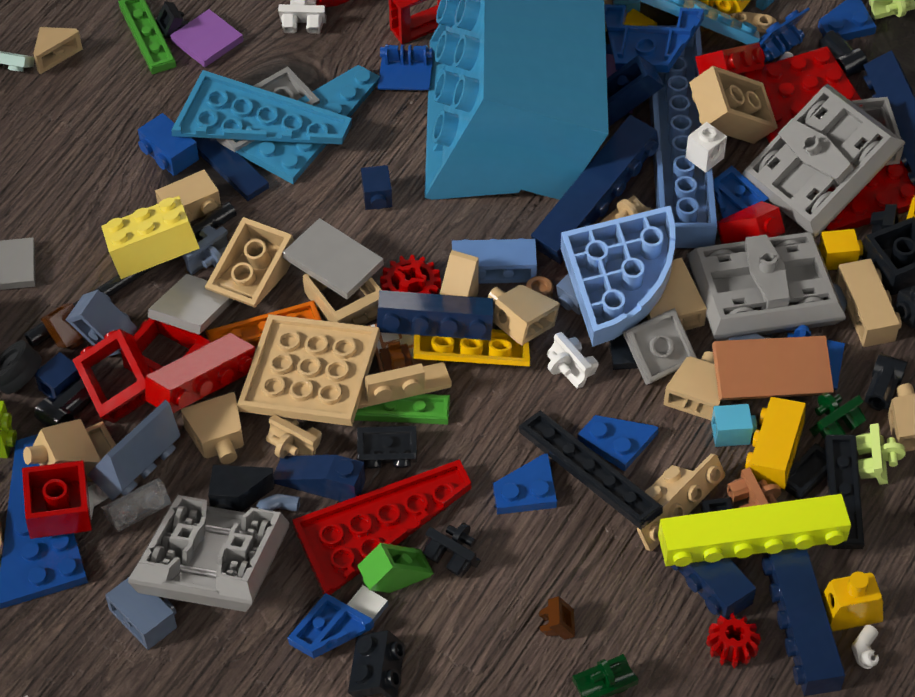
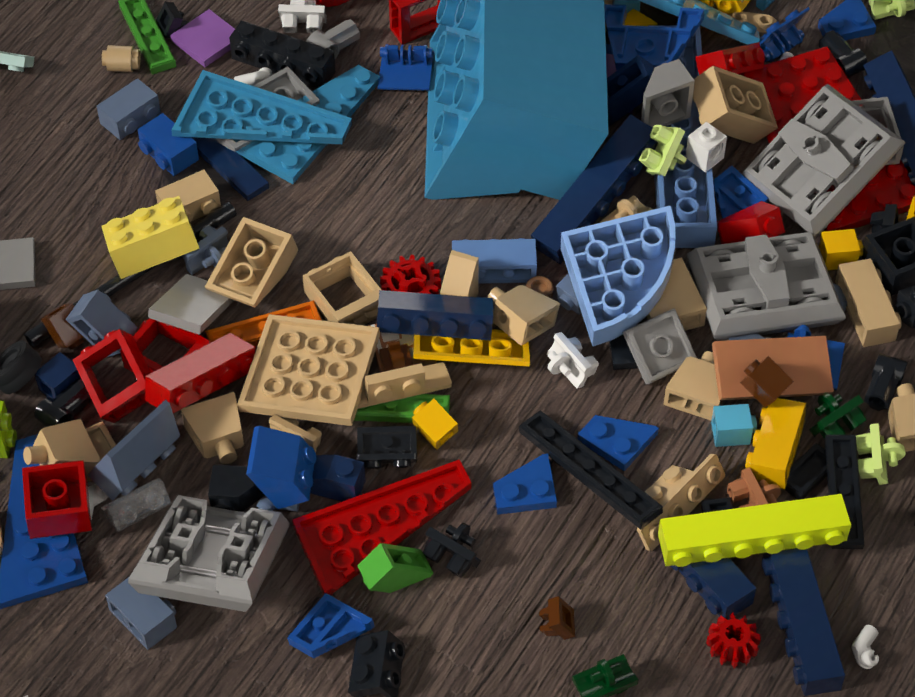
tan slope [33,27,83,74] -> none
light grey tile [283,218,384,300] -> none
white tile [347,585,388,623] -> none
dark blue brick [361,165,392,210] -> none
yellow torso [821,571,883,632] -> none
none -> sand blue brick [97,78,161,140]
none -> tan brick [102,45,141,72]
none -> black brick [229,20,336,88]
none -> white arm [234,67,272,86]
none -> blue slope [246,426,316,509]
none -> light grey piece [306,19,360,59]
none -> yellow brick [412,399,458,450]
none -> yellowish green hips [639,125,687,176]
none -> light grey slope [641,59,695,127]
none -> reddish brown brick [740,356,794,408]

